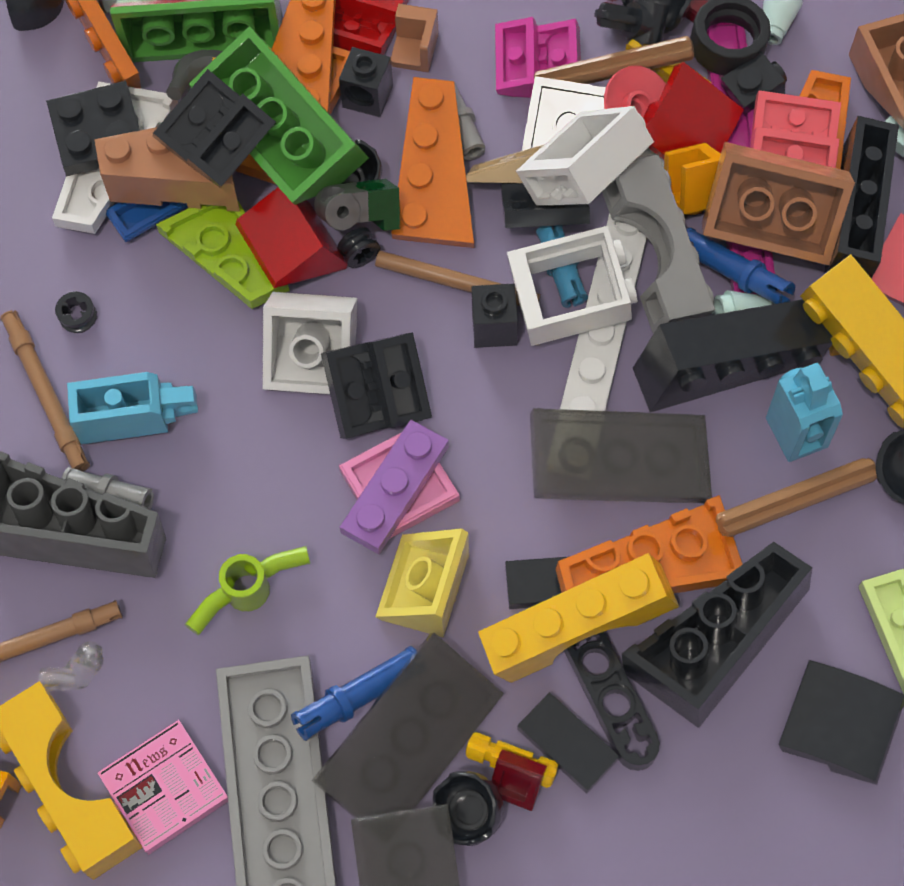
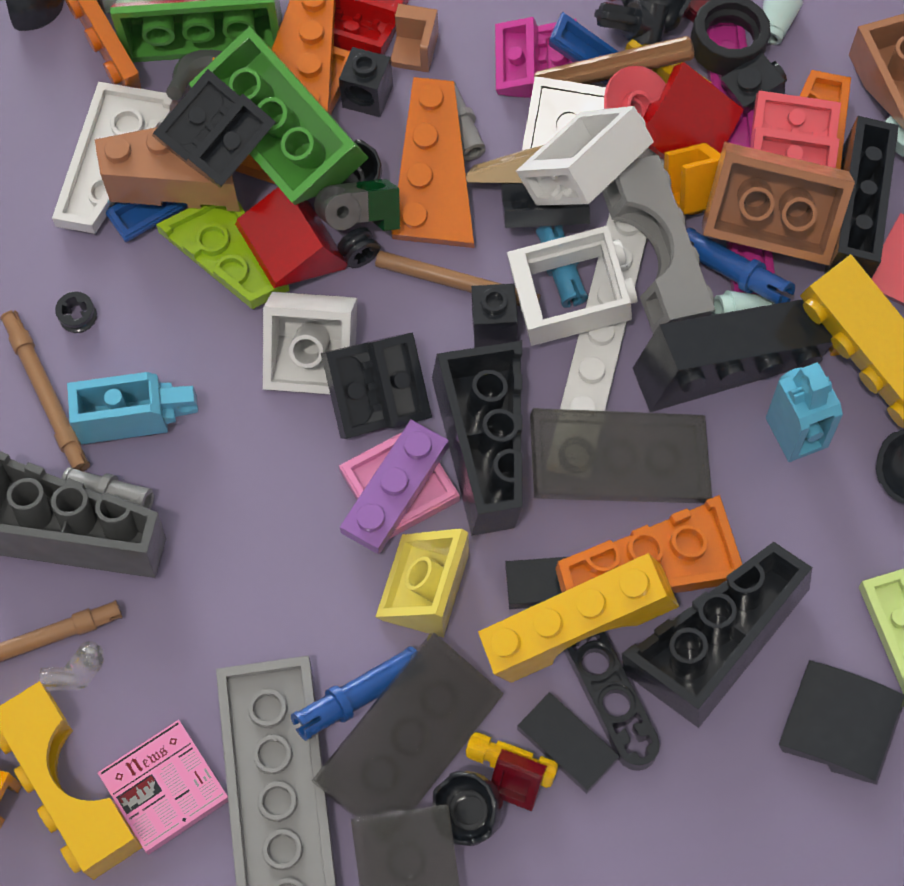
black plate [46,81,140,177] -> none
lime piece [185,546,310,635] -> none
medium nougat axle [716,458,877,537] -> none
none -> black wedge [432,340,523,536]
none -> blue tile [549,12,618,86]

